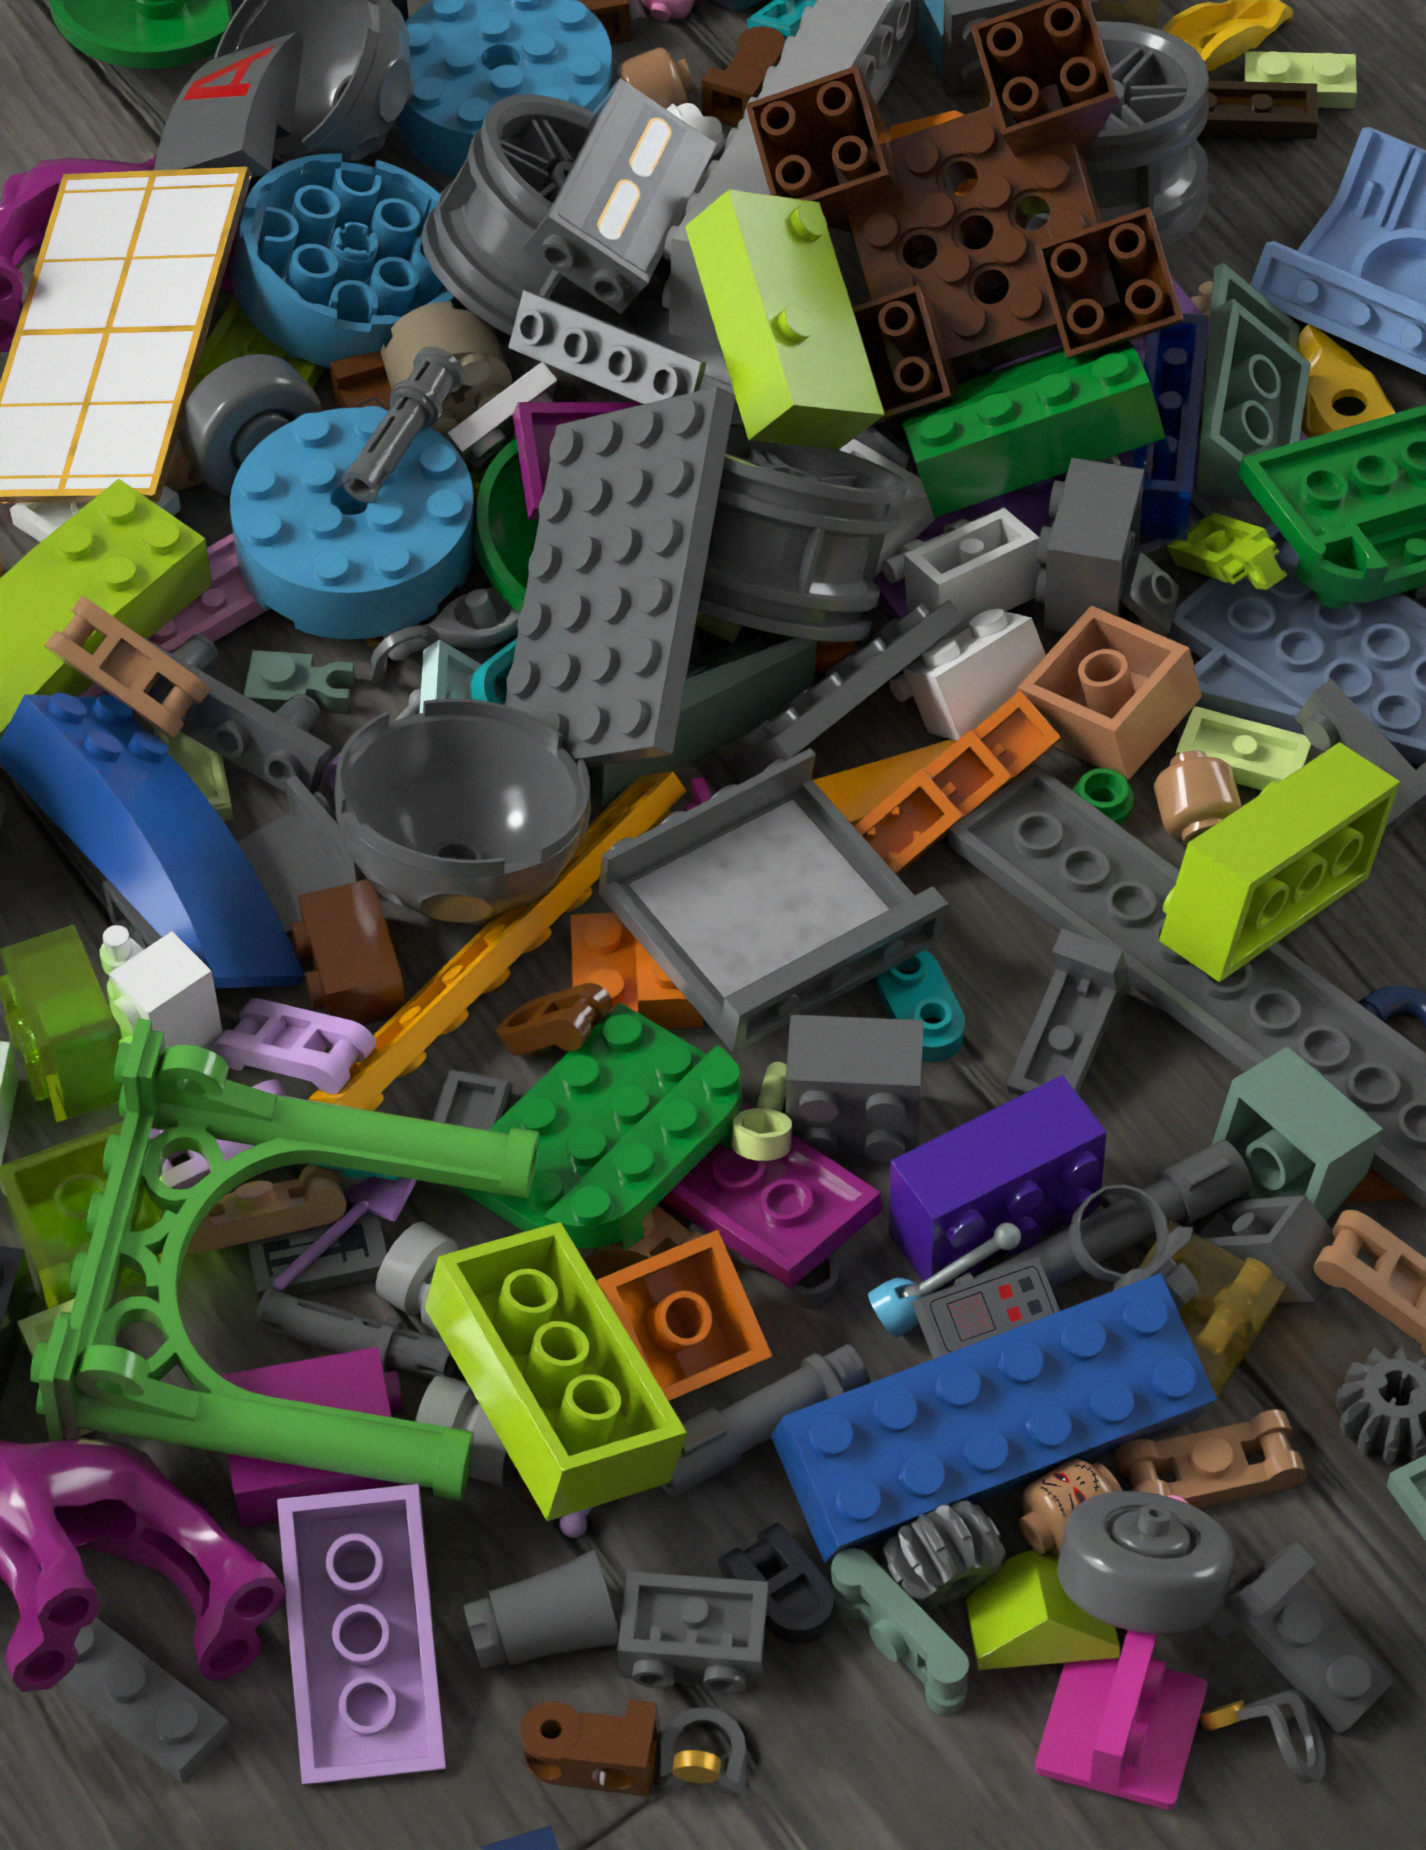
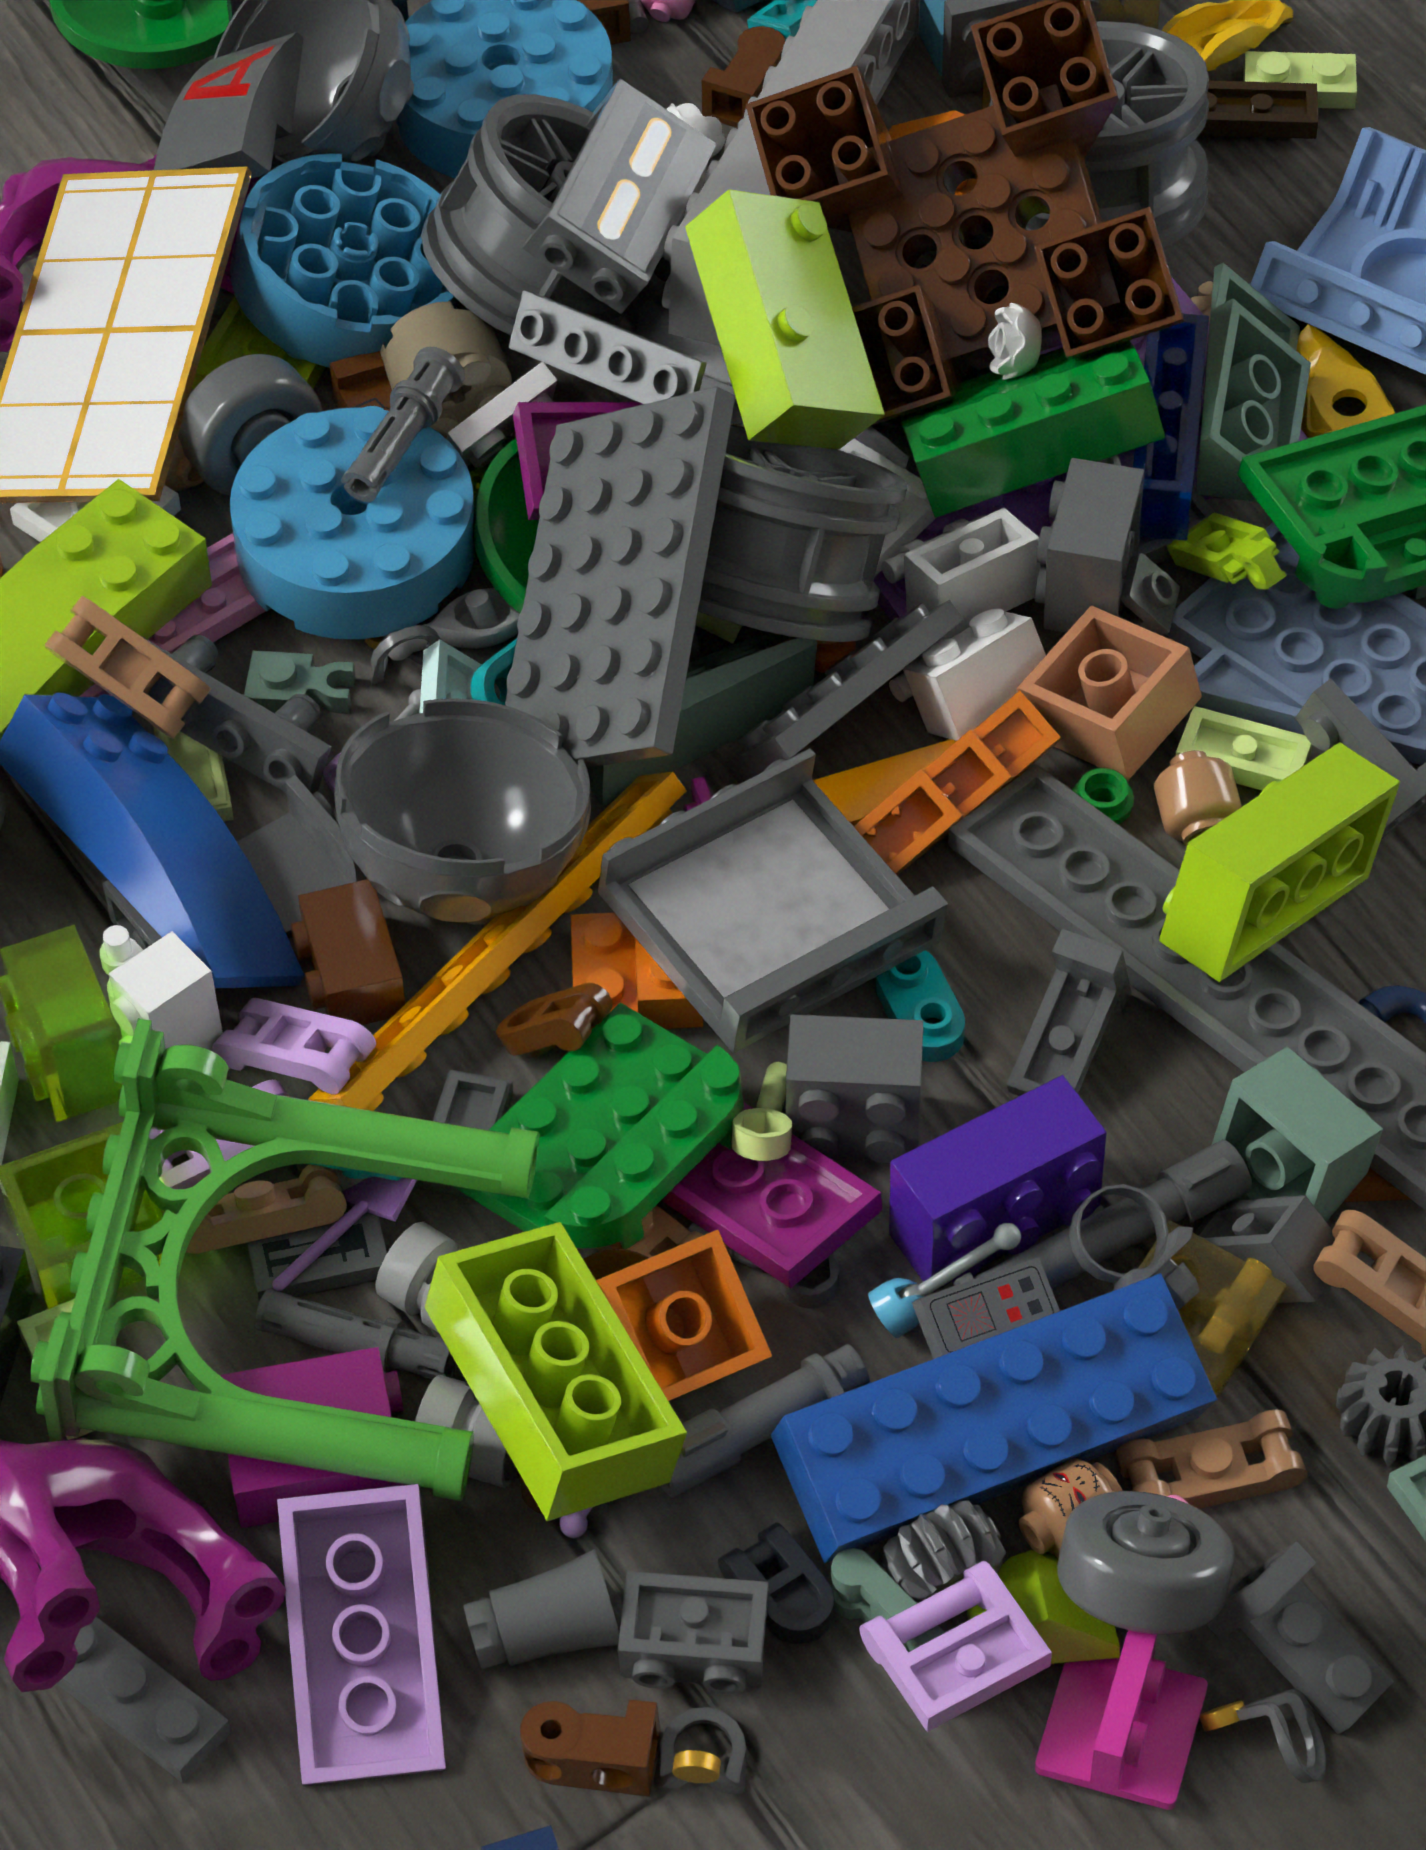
medium nougat head [611,47,697,109] -> none
none -> lavender plate [859,1561,1052,1732]
none -> white plate [988,303,1042,379]

